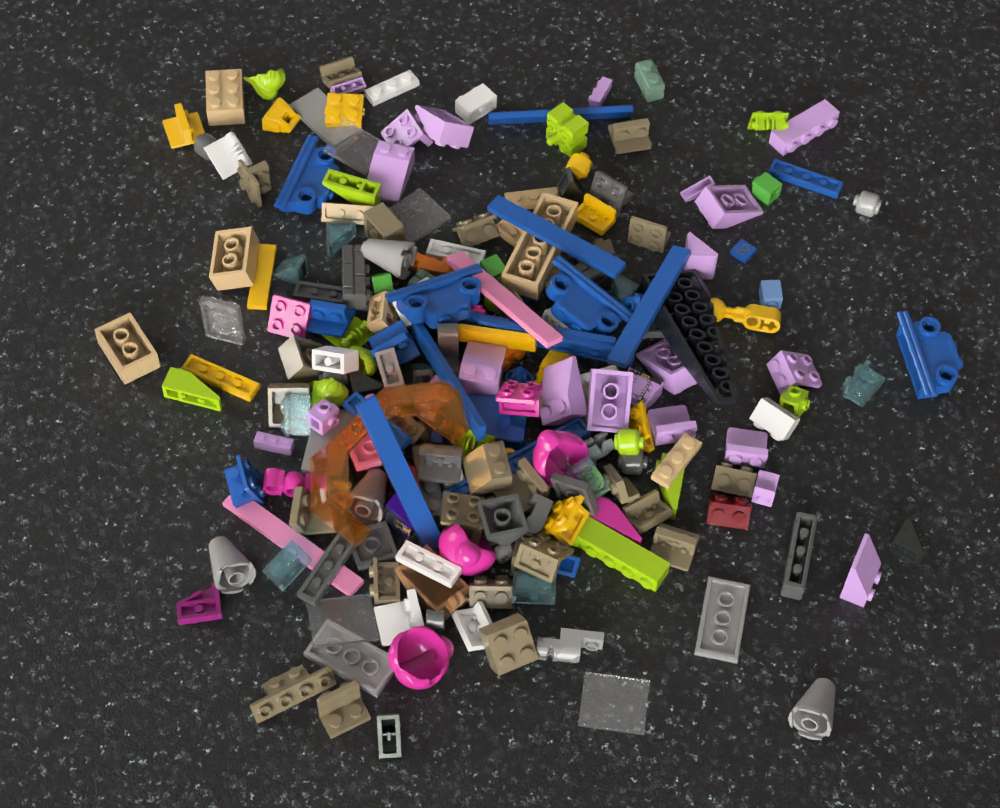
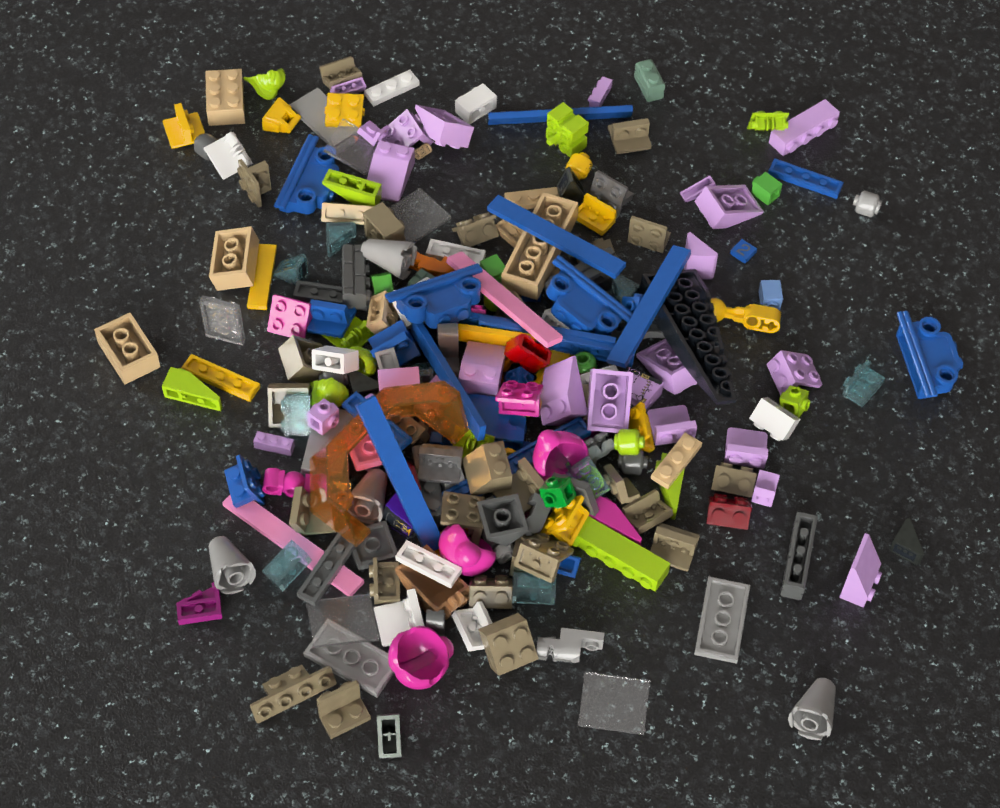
none -> lavender bracket [357,120,390,146]
none -> lavender brick [378,366,421,401]
none -> tan piece [415,143,432,160]
none -> red brick [504,333,552,373]
none -> green brick [539,476,577,509]
none -> bright green head [574,351,597,375]

